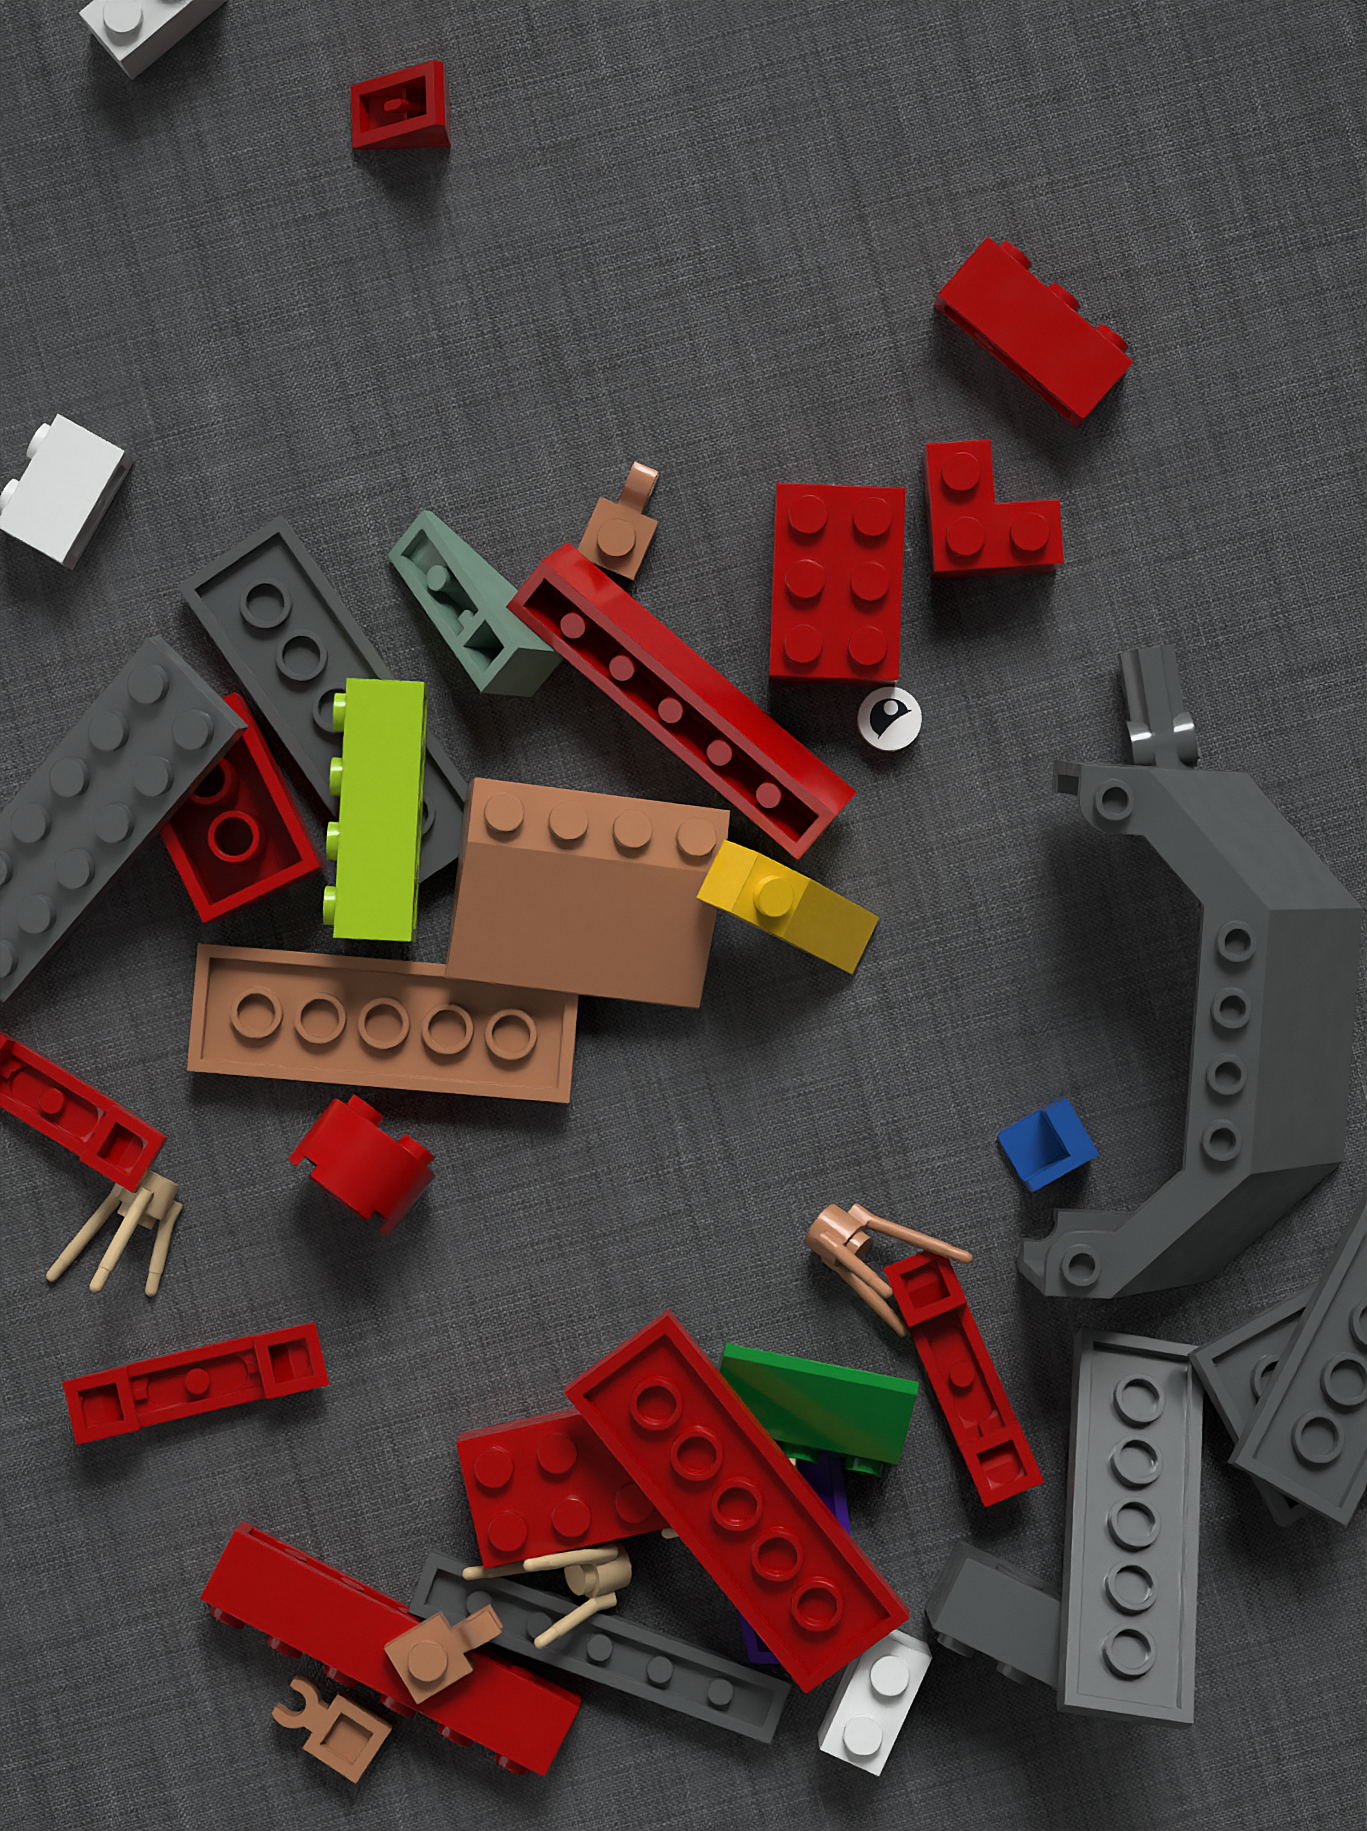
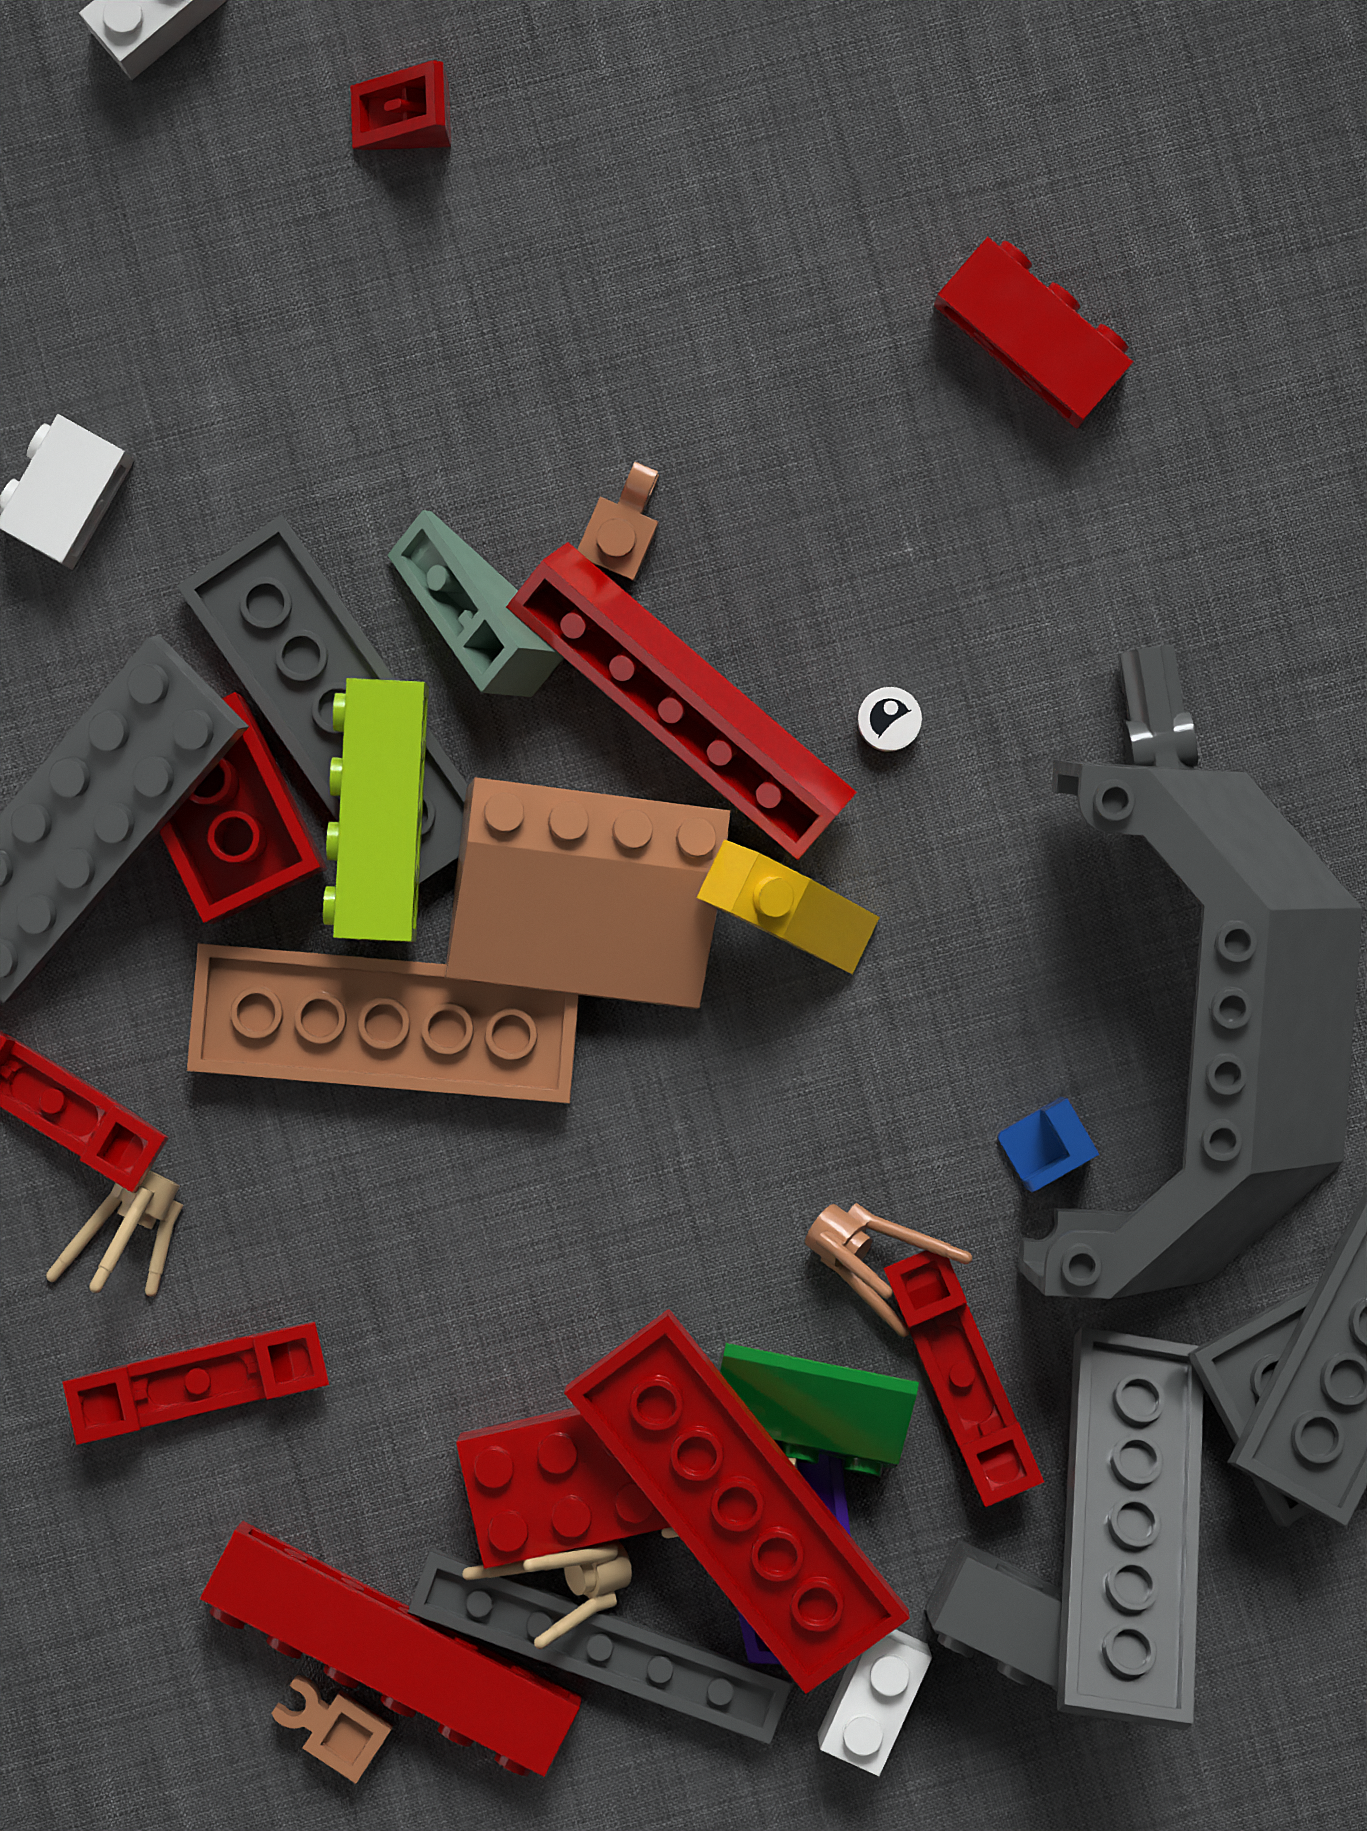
red brick [287,1094,436,1238] -> none
nougat plate [384,1604,503,1704] -> none
red brick [768,482,906,687] -> none
red brick [922,439,1064,580] -> none

